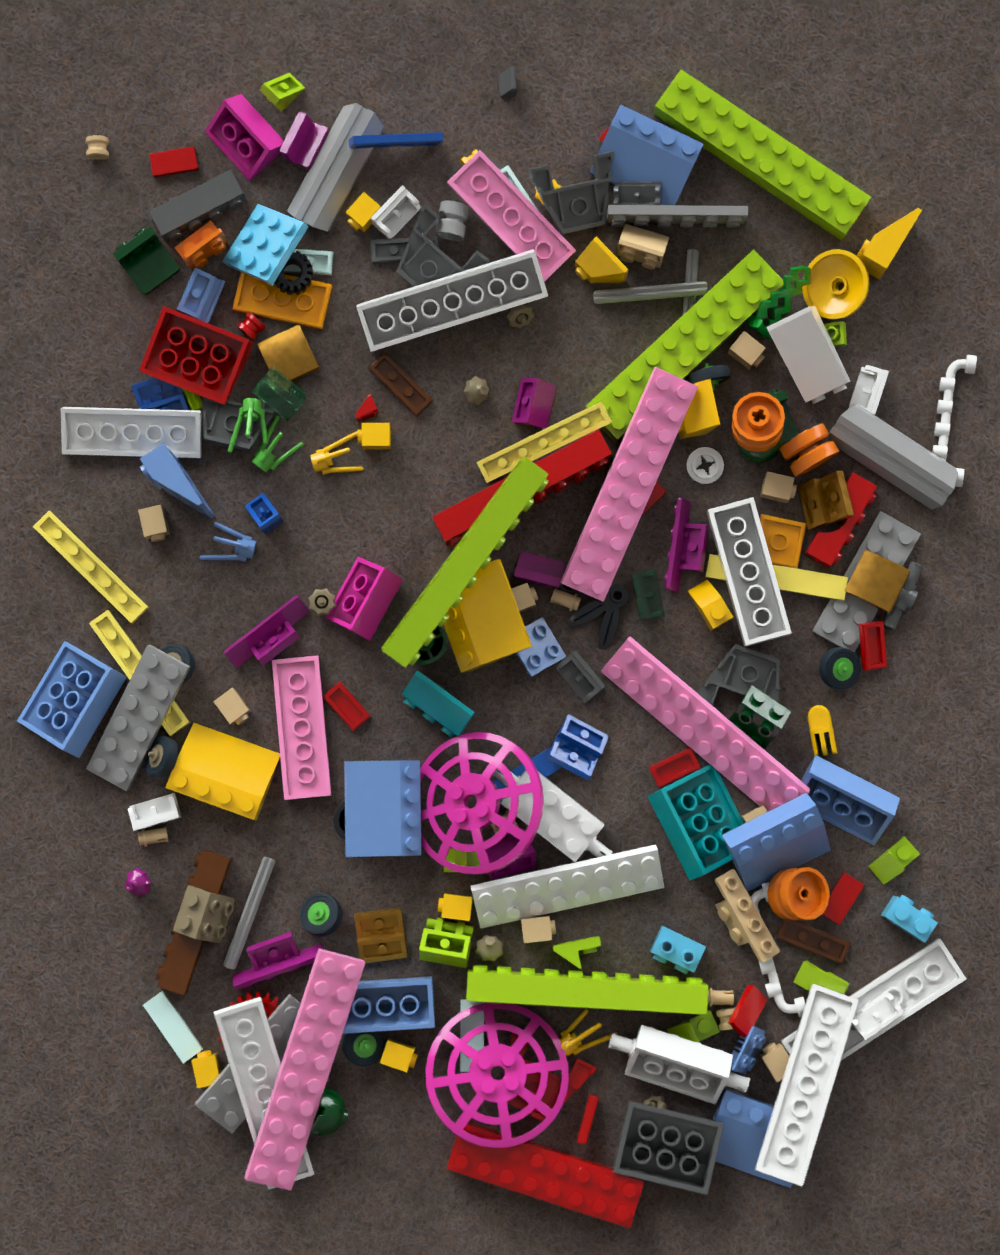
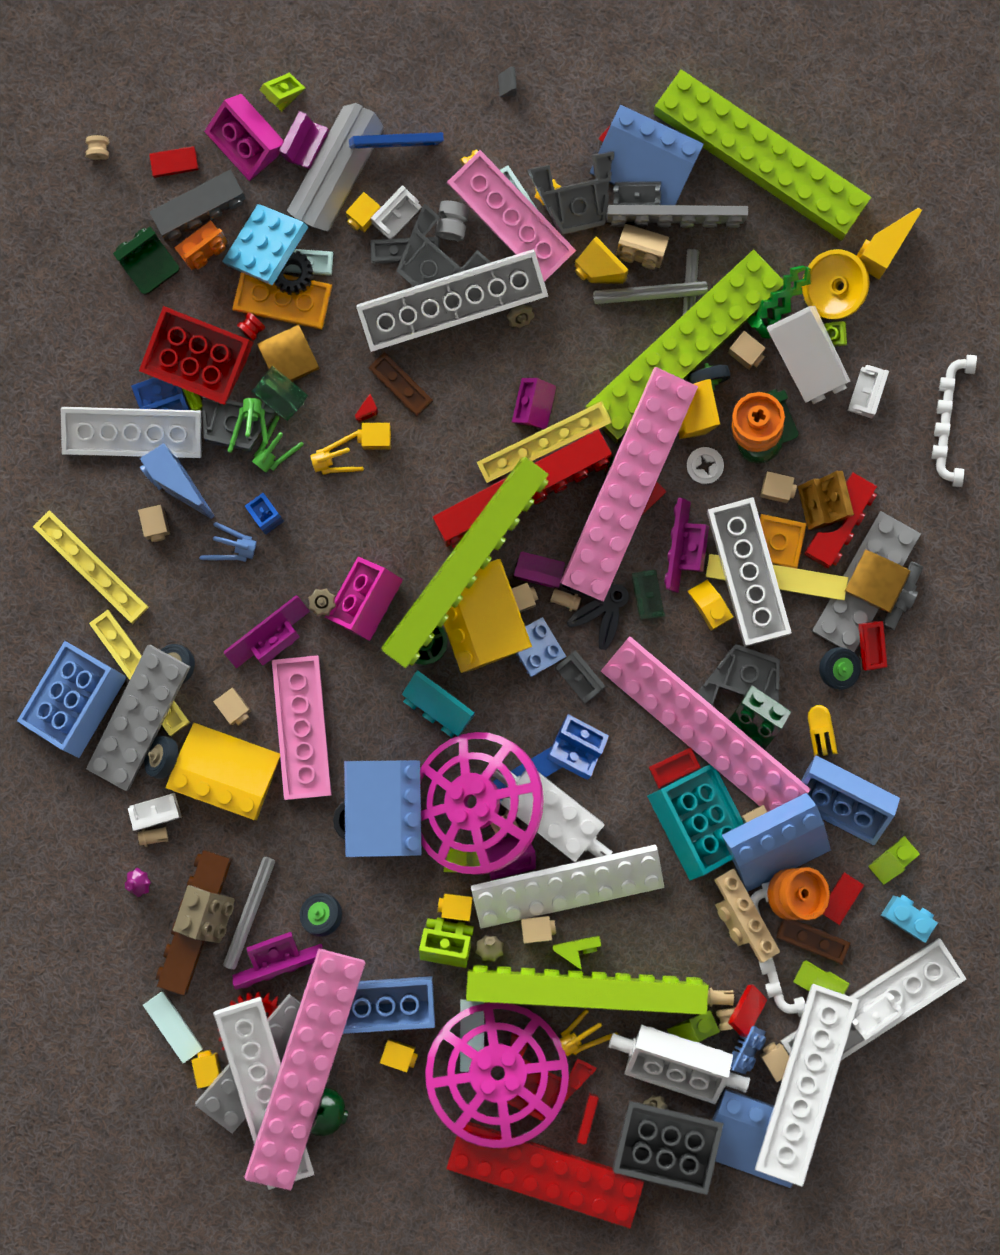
medium blue plate [176,268,226,323] -> none
red tile [323,682,371,732] -> none
black wheel [342,1031,385,1067] -> none
pearl gold slope [354,907,407,963] -> none
dark tan piece [463,376,490,405] -> none
medium azure brick [650,925,706,974] -> none
orange wheel [779,423,840,478] -> none
light grey piece [829,405,958,510] -> none

